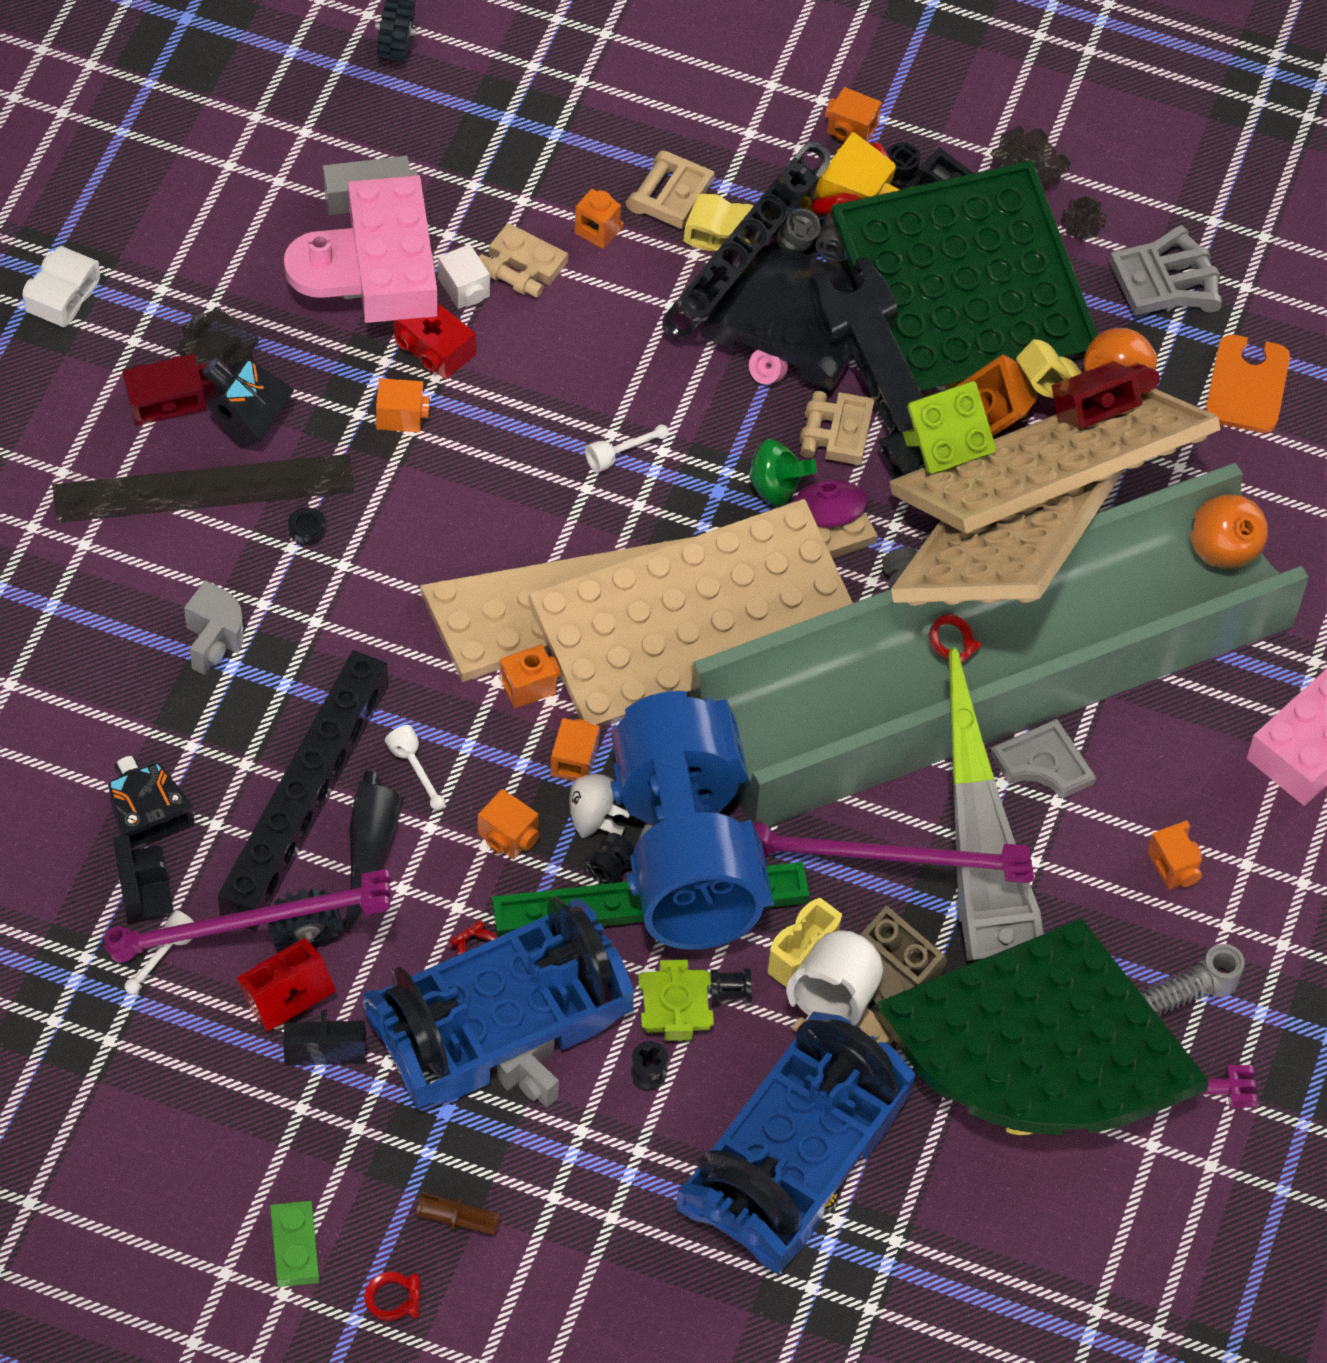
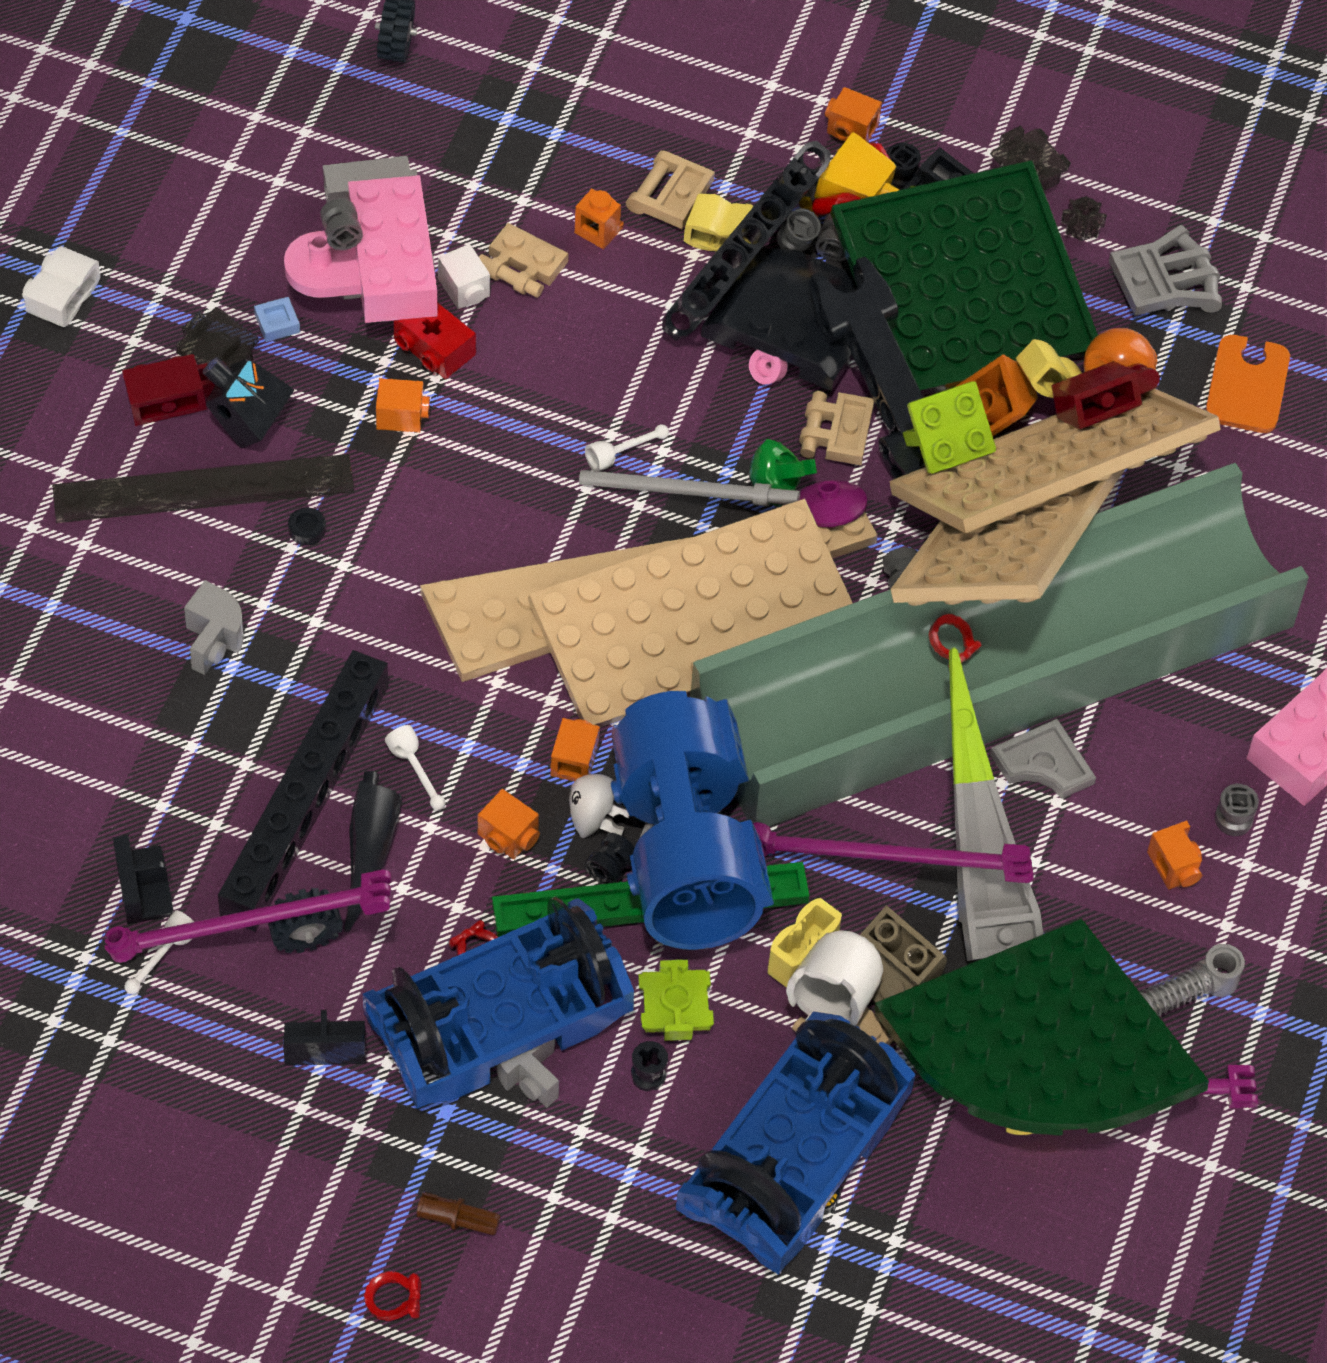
black torso [108,756,194,850] -> none
red brick [236,937,336,1032] -> none
bright green plate [270,1201,319,1287] -> none
orange brick [499,644,561,709] -> none
black bush [710,968,752,1005] -> none
orange cylinder [1191,495,1268,570] -> none
none -> light blue tile [254,297,300,342]
none -> dark grey wheel [320,199,363,250]
none -> light grey bar [579,470,800,507]
none -> flat silver wheel [1215,784,1259,836]

